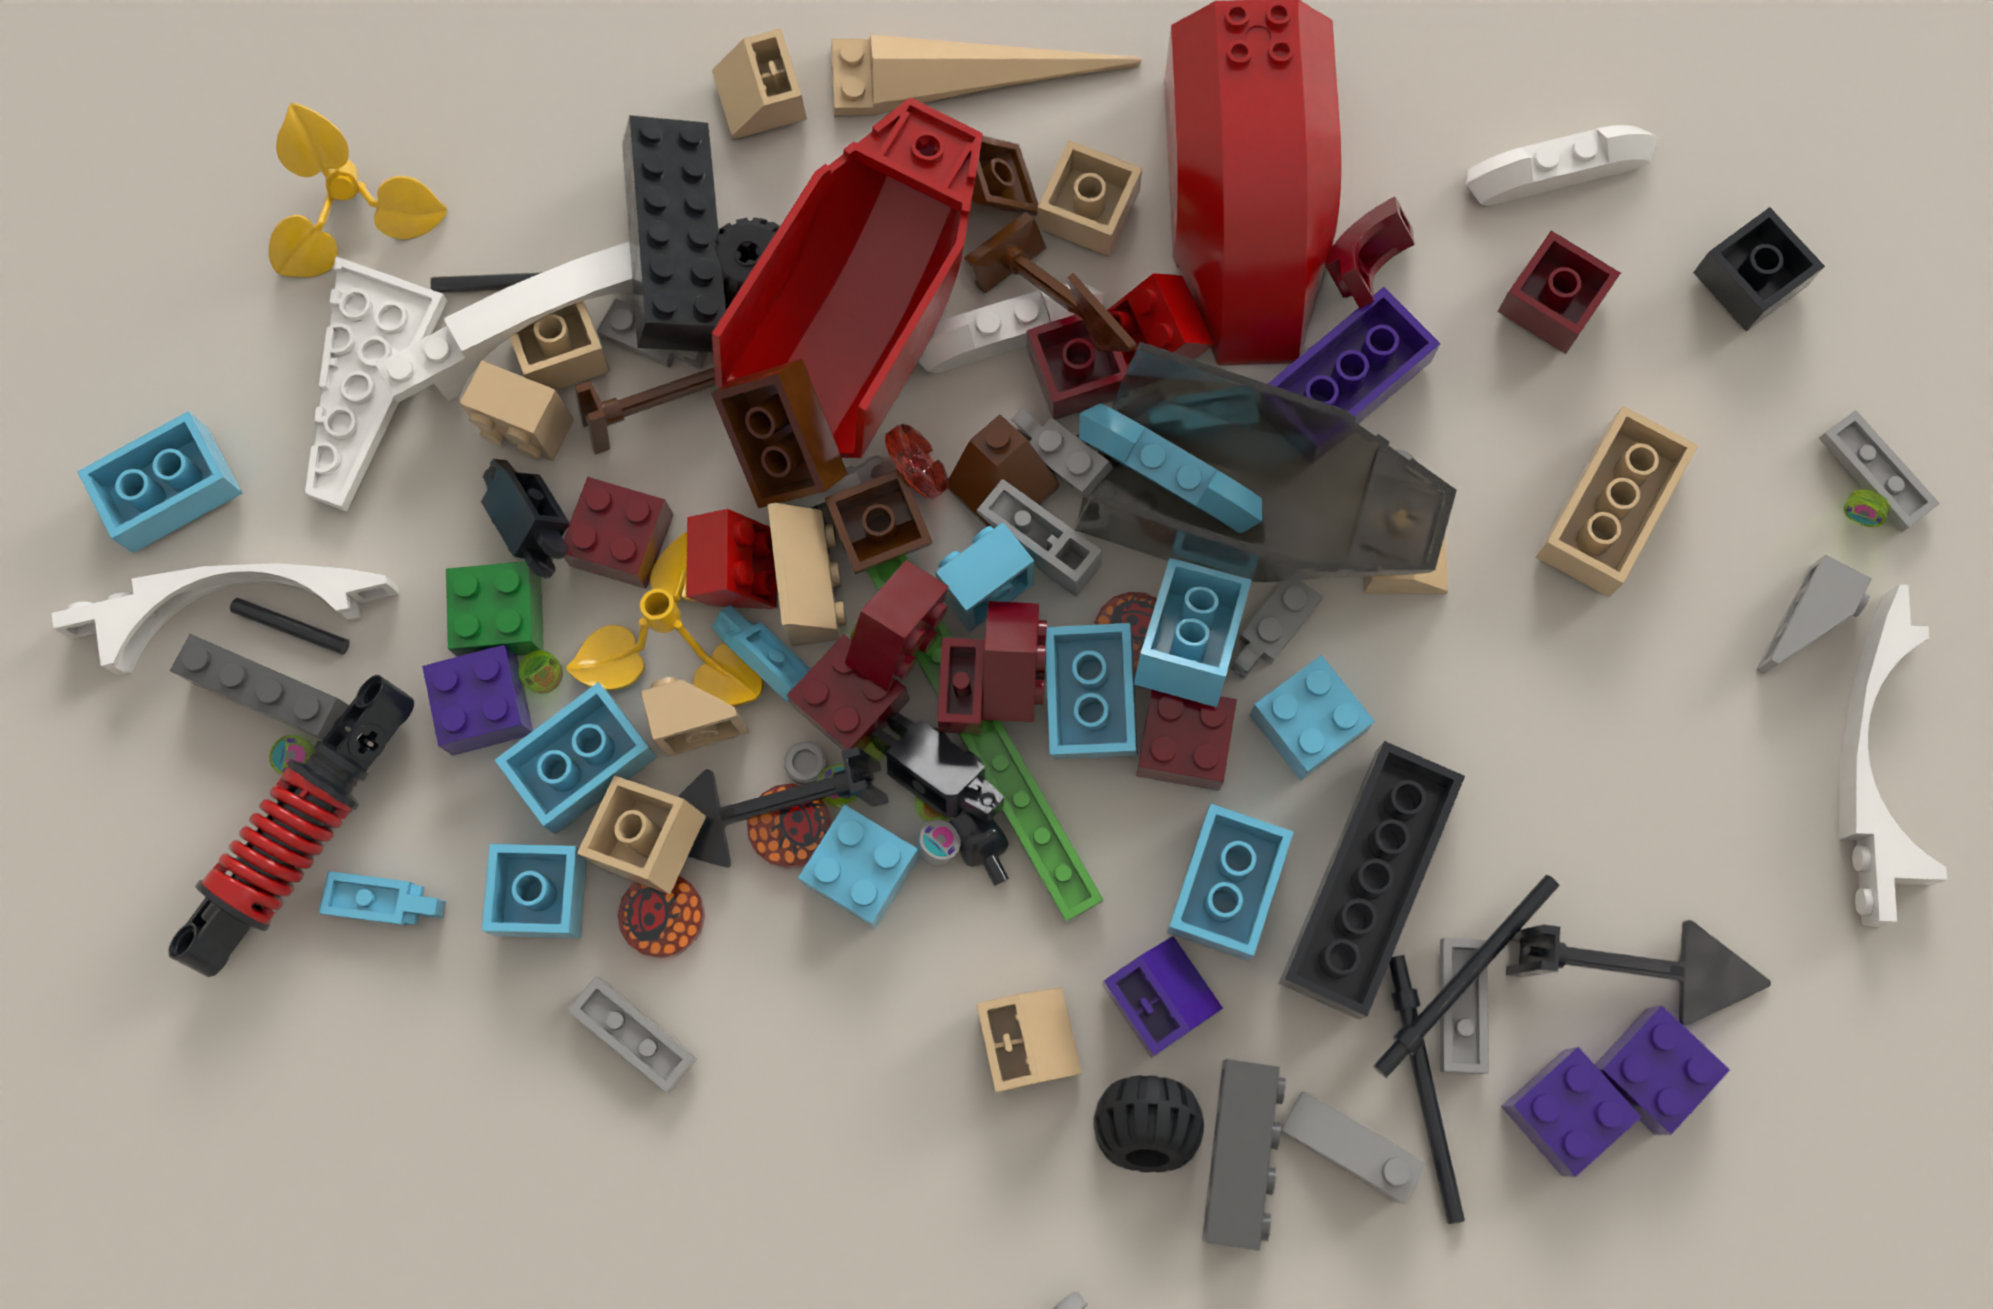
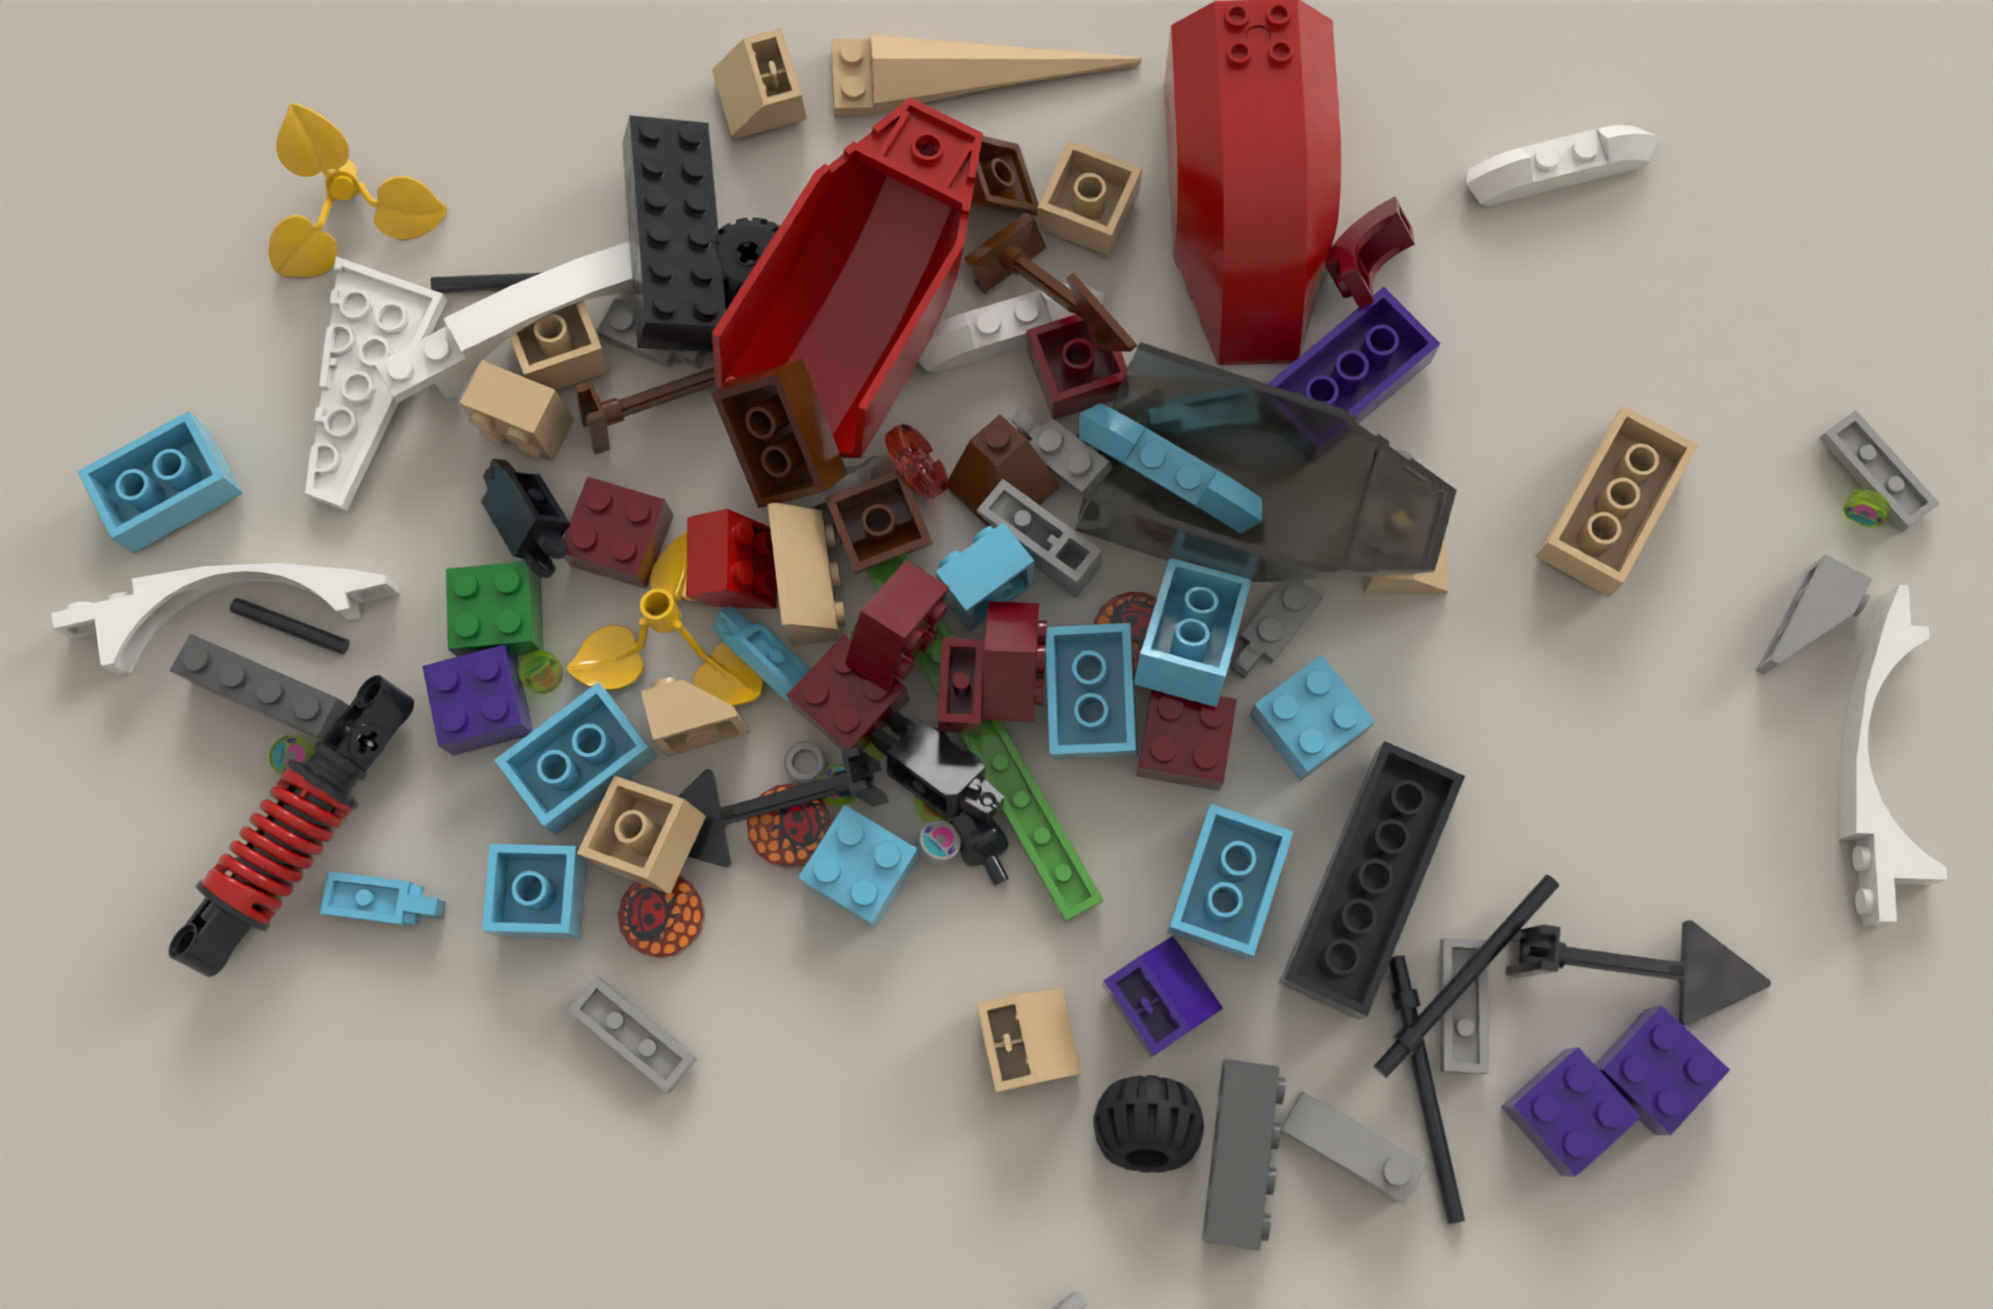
red slope [1107,273,1214,386] -> none
dark red brick [1497,230,1621,354] -> none
black brick [1693,207,1825,332] -> none

